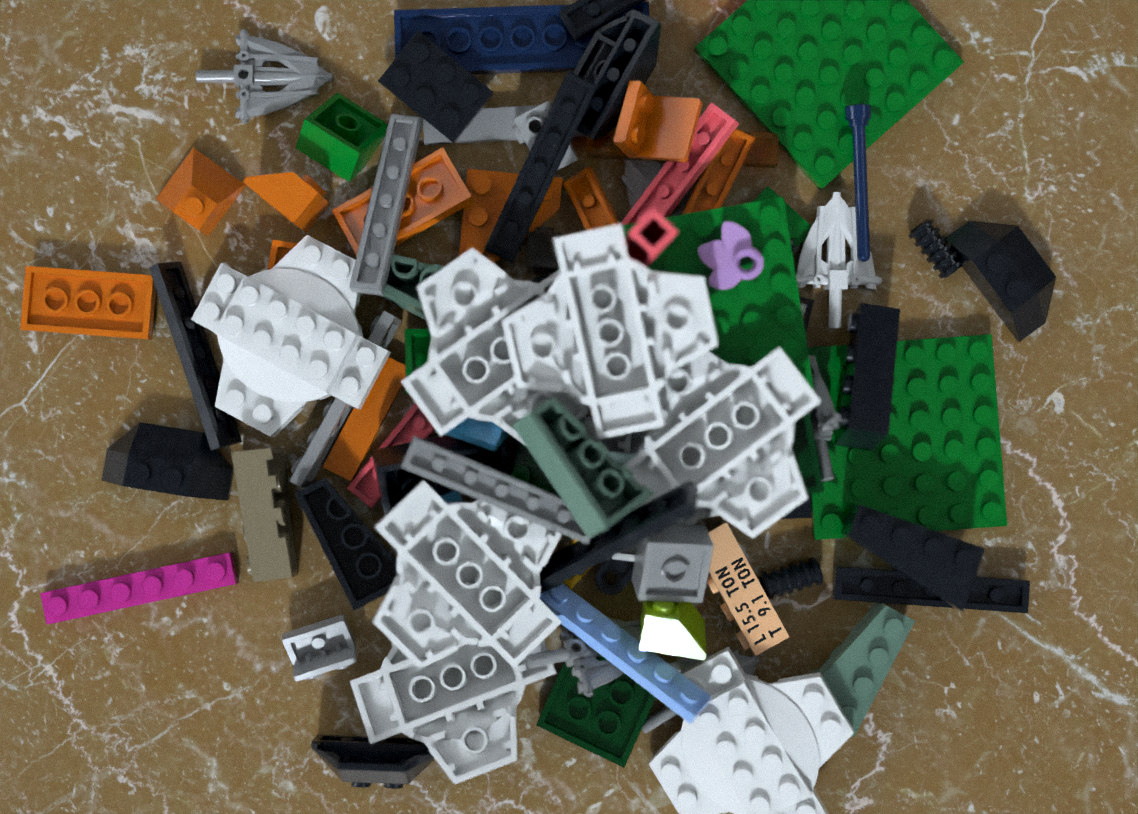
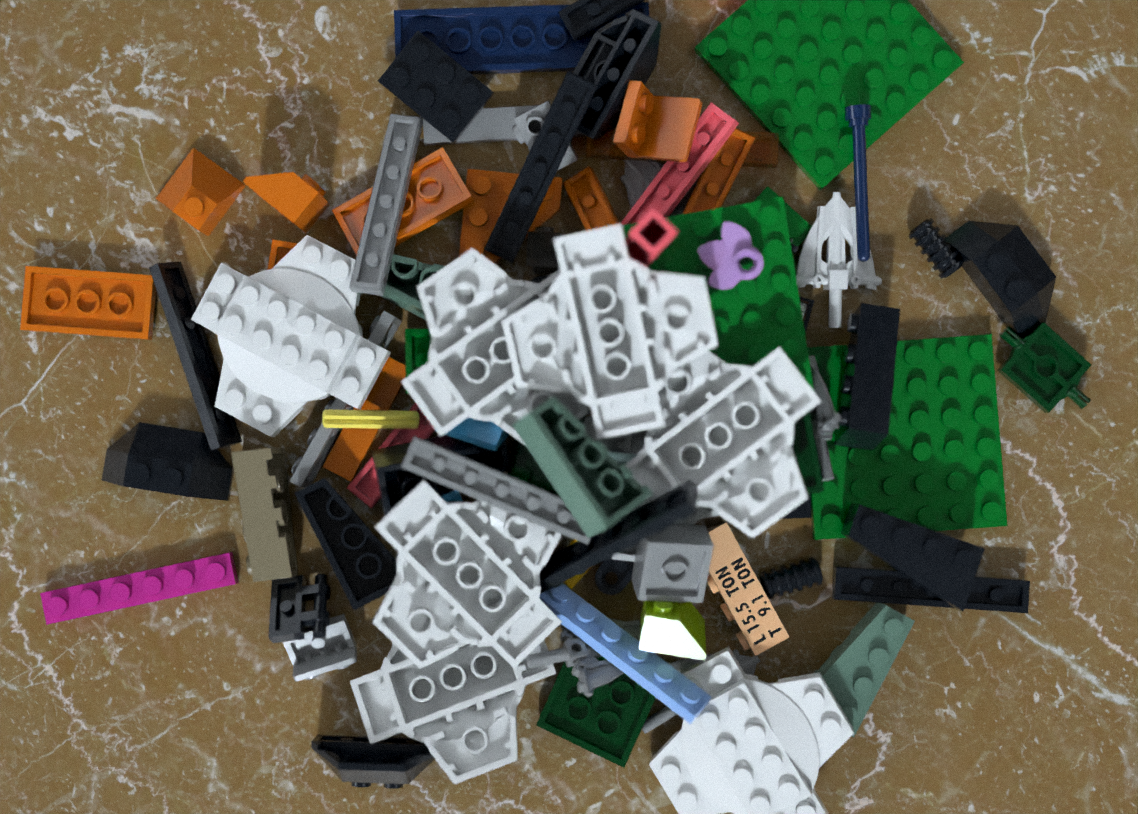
light grey bar [195,29,333,124] -> none
green slope [295,92,388,182] -> none
none -> black plate [268,574,331,643]
none -> light yellow axle [322,409,420,429]
none -> dark green plate [997,322,1092,413]

